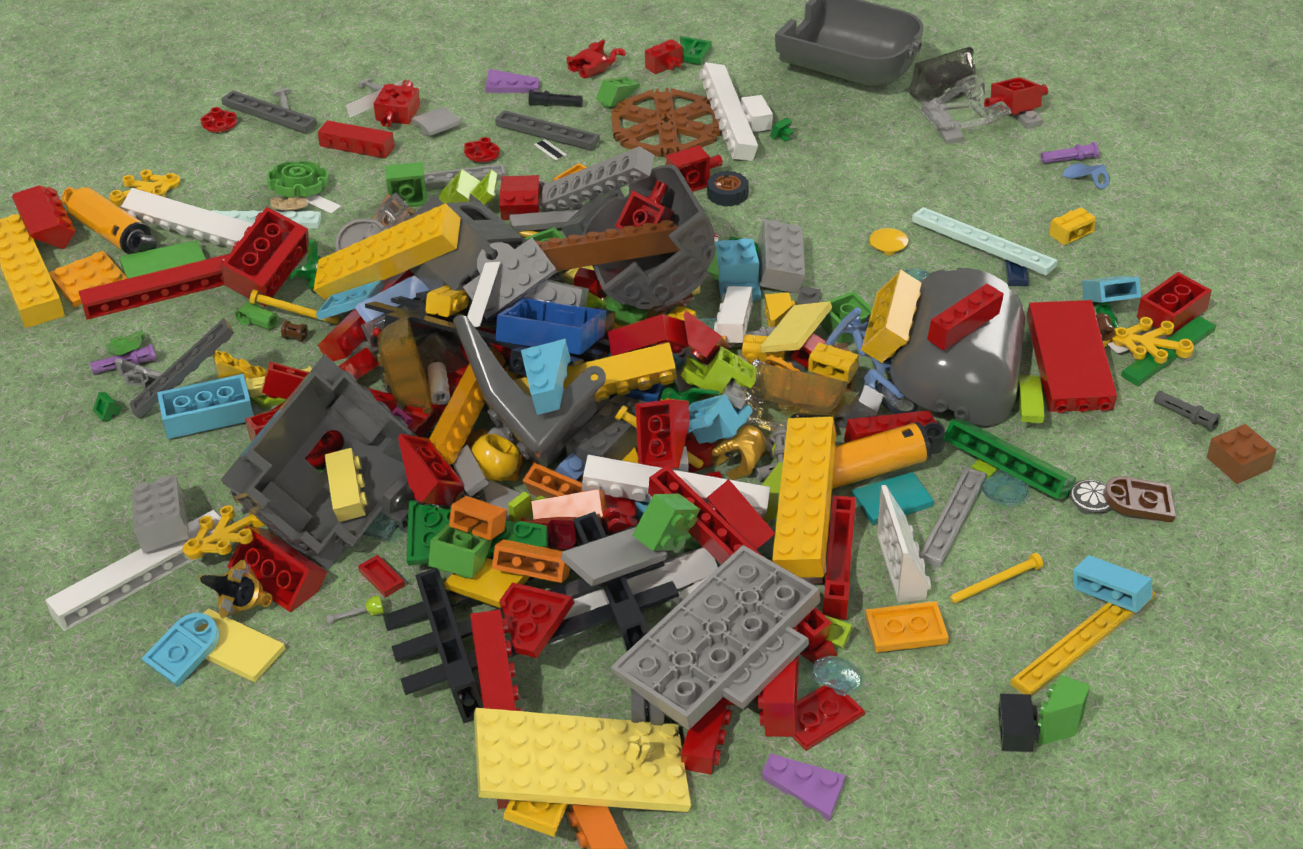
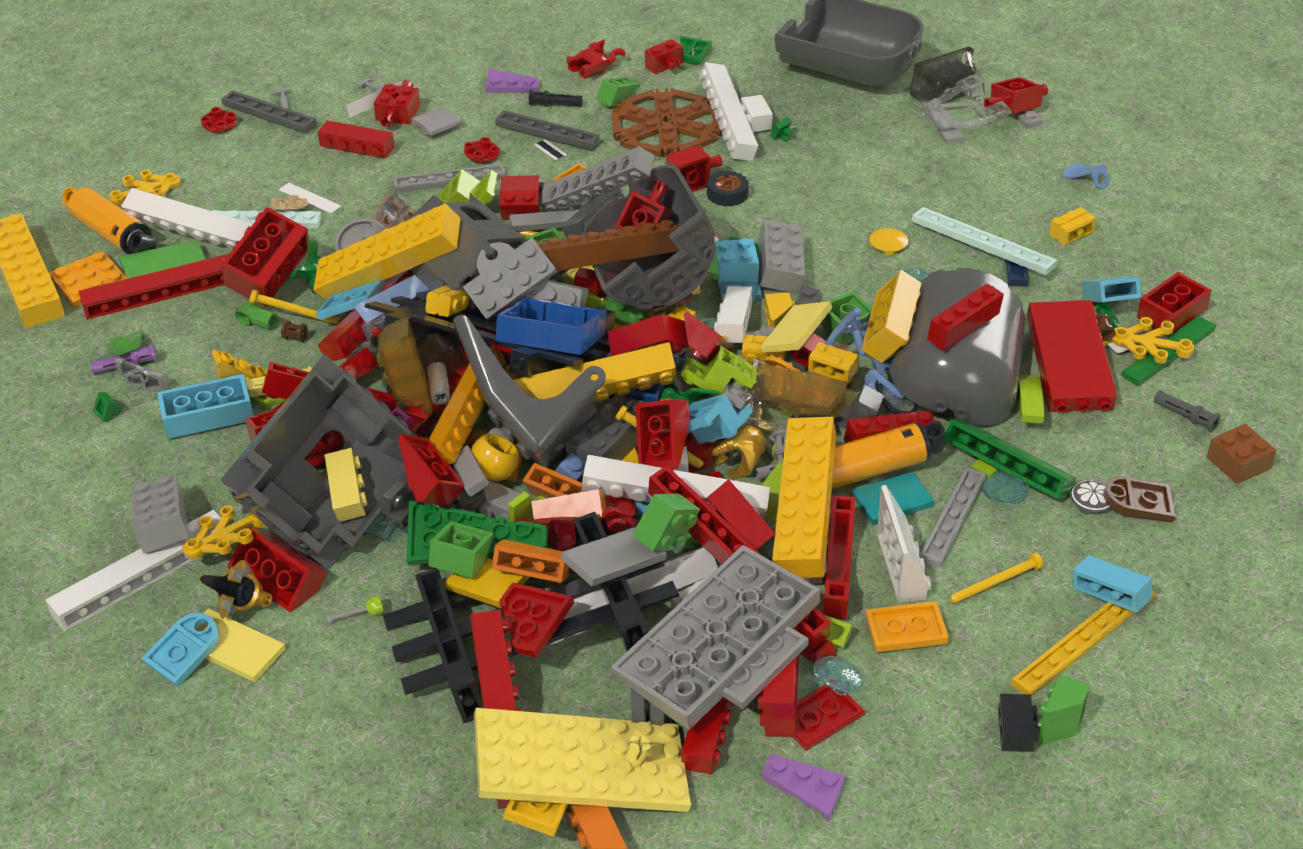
red slope [11,185,76,249] -> none
dark grey plate [129,318,234,419] -> none
bright green piece [267,161,328,197] -> none
red tile [358,555,405,598] -> none
bright green brick [385,162,427,207] -> none
orange piece [449,496,507,540] -> none
white sticker [467,262,500,327] -> none
medium azure wedge [521,339,571,415] -> none
medium lavender pin [1040,142,1099,164] -> none

